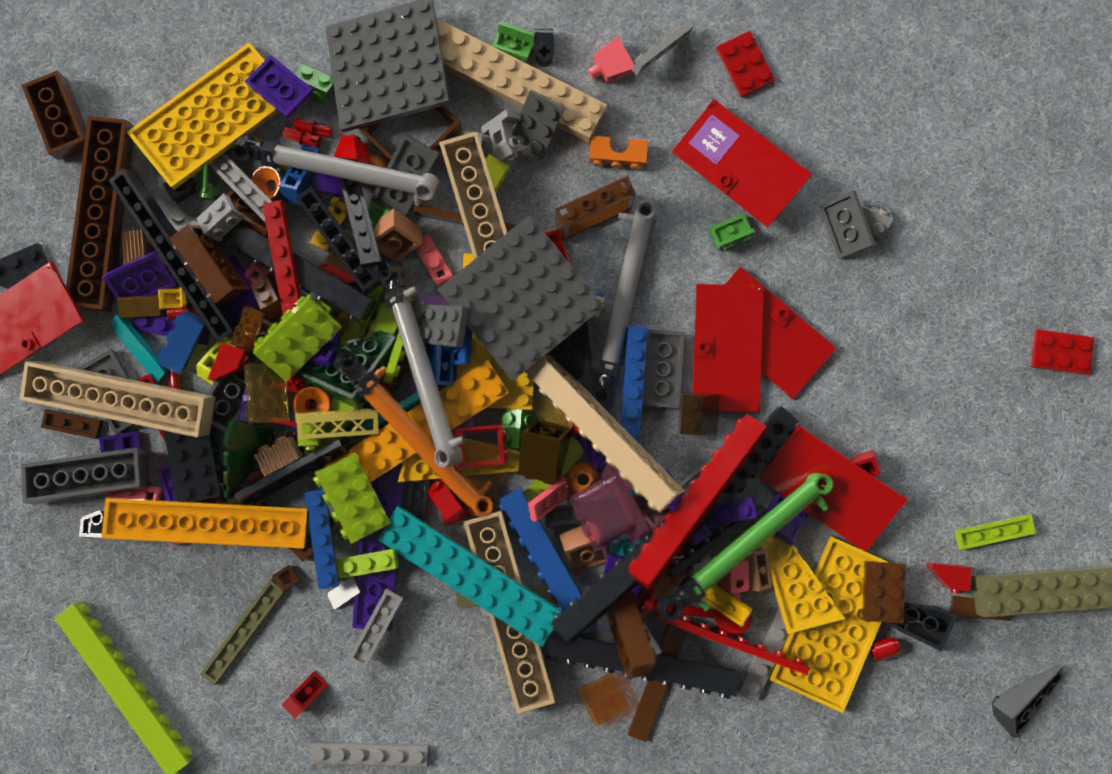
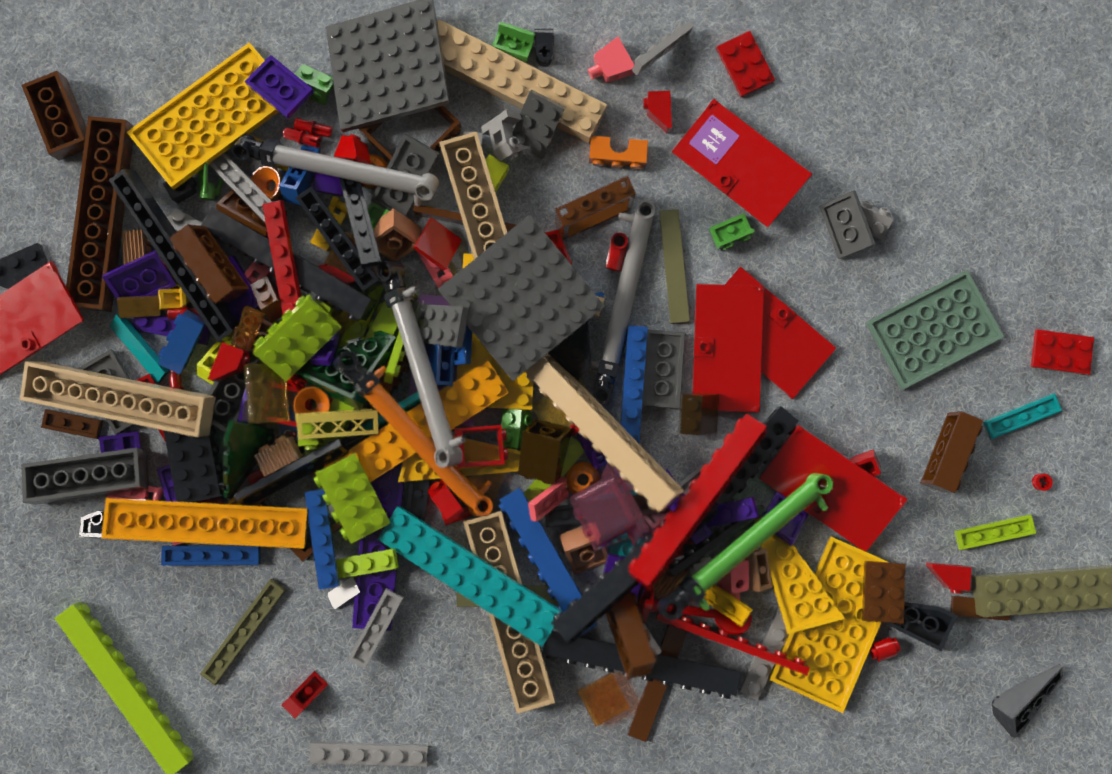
light grey bracket [197,194,244,241] -> none
reddish brown plate [272,565,300,593] -> none
none -> blue plate [161,545,261,566]
none -> red tile [413,217,462,271]
none -> red piece [605,232,628,272]
none -> red slope [643,91,672,133]
none -> olive tile [659,209,690,324]
none -> sand green plate [865,270,1004,390]
none -> reddish brown brick [920,411,983,493]
none -> teal tile [983,393,1063,439]
none -> red bush [1032,473,1053,491]

